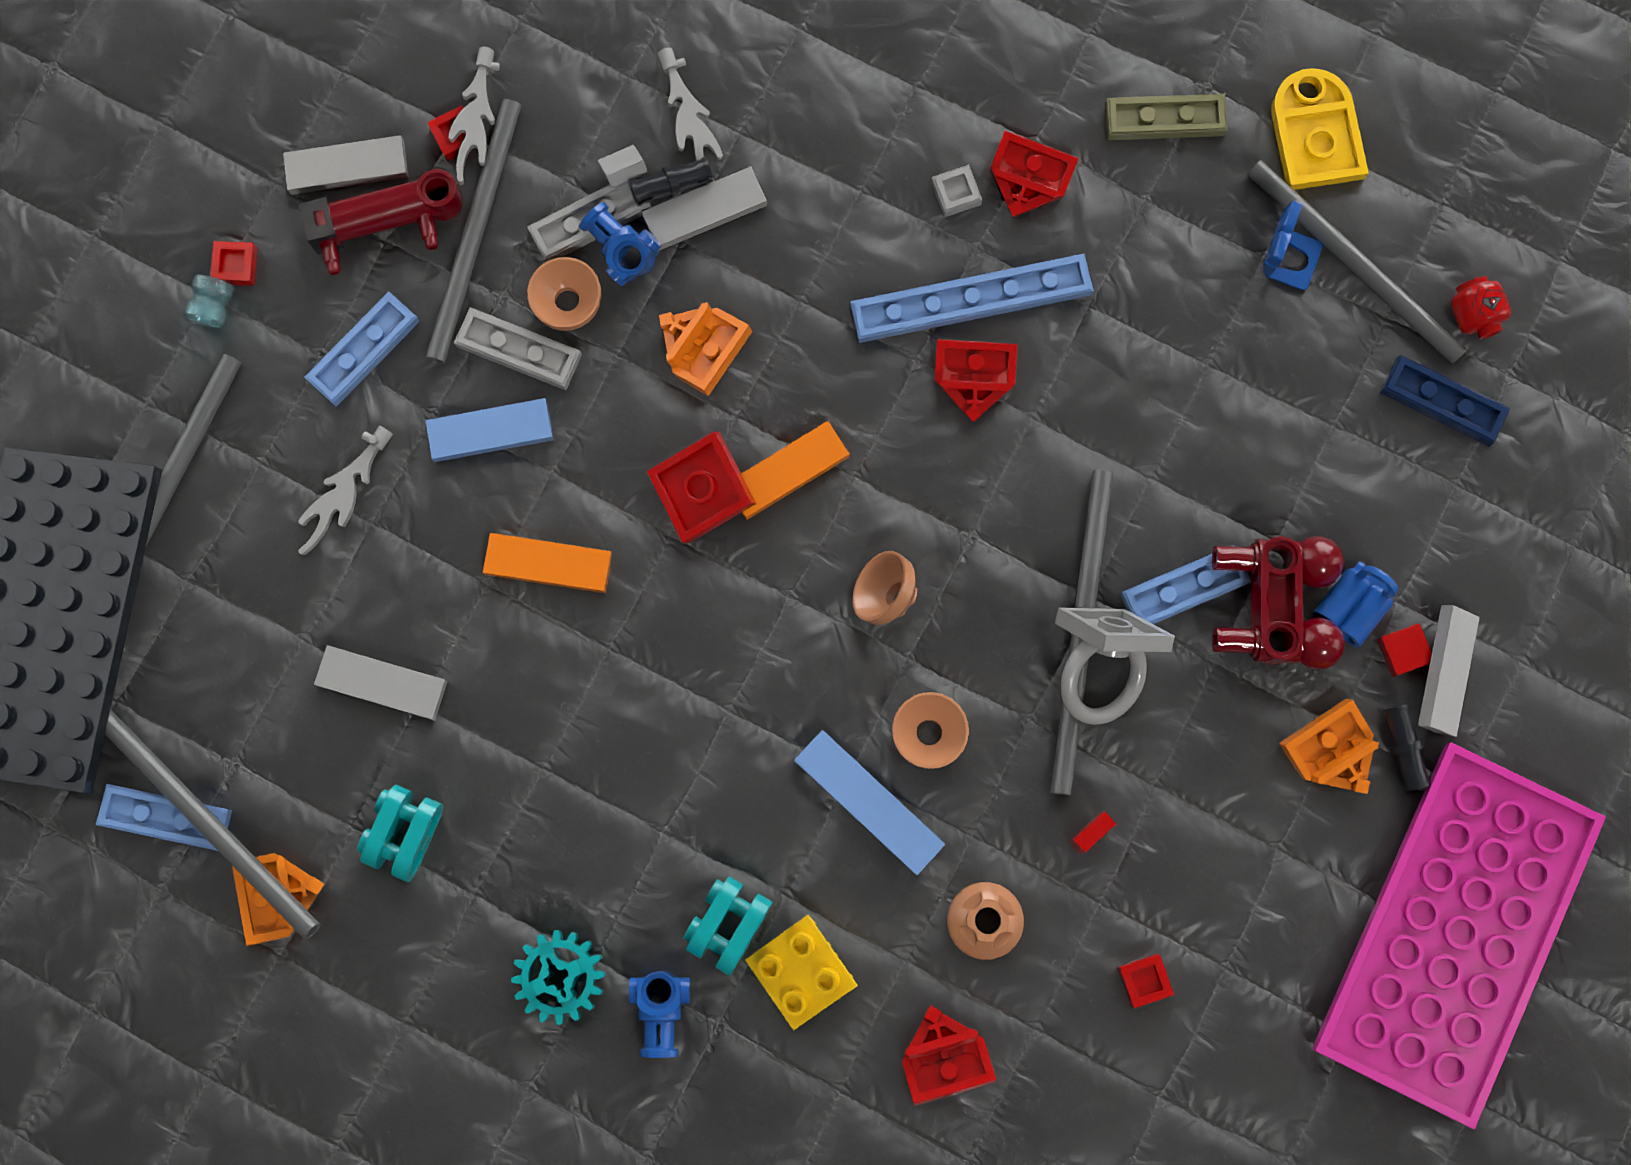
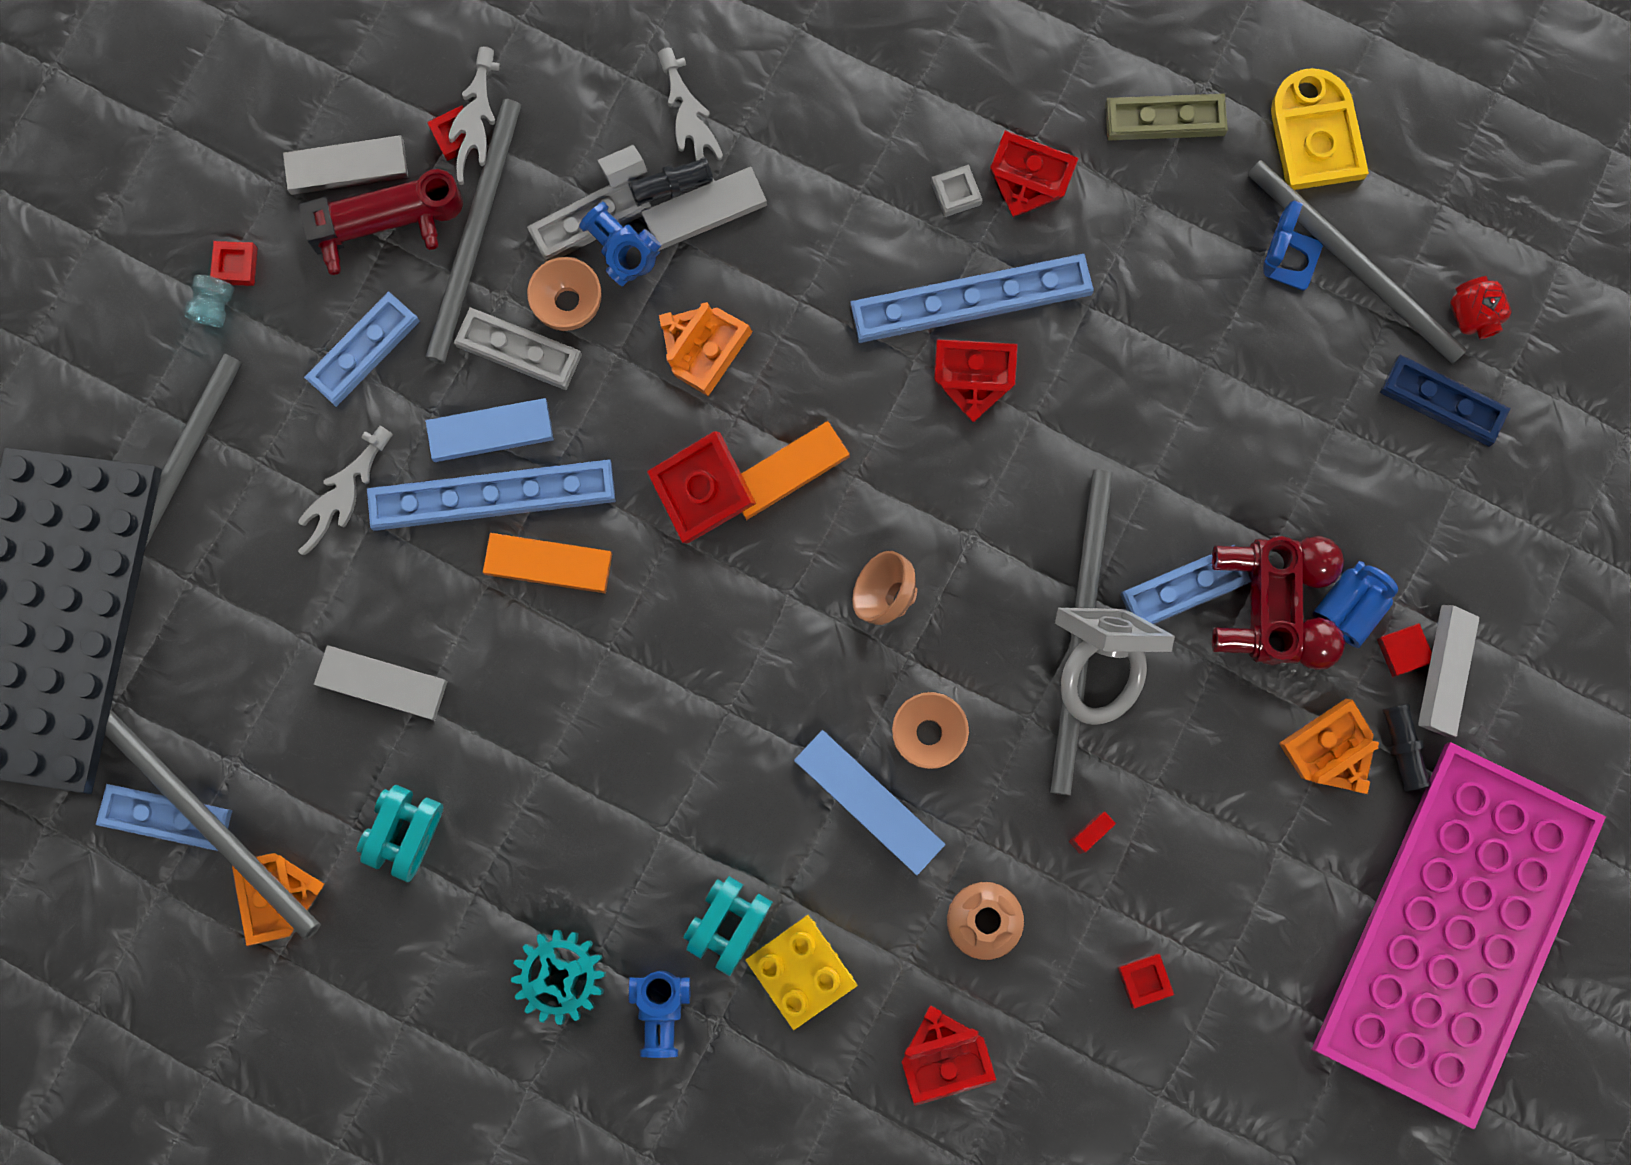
none -> medium blue tile [367,460,616,531]

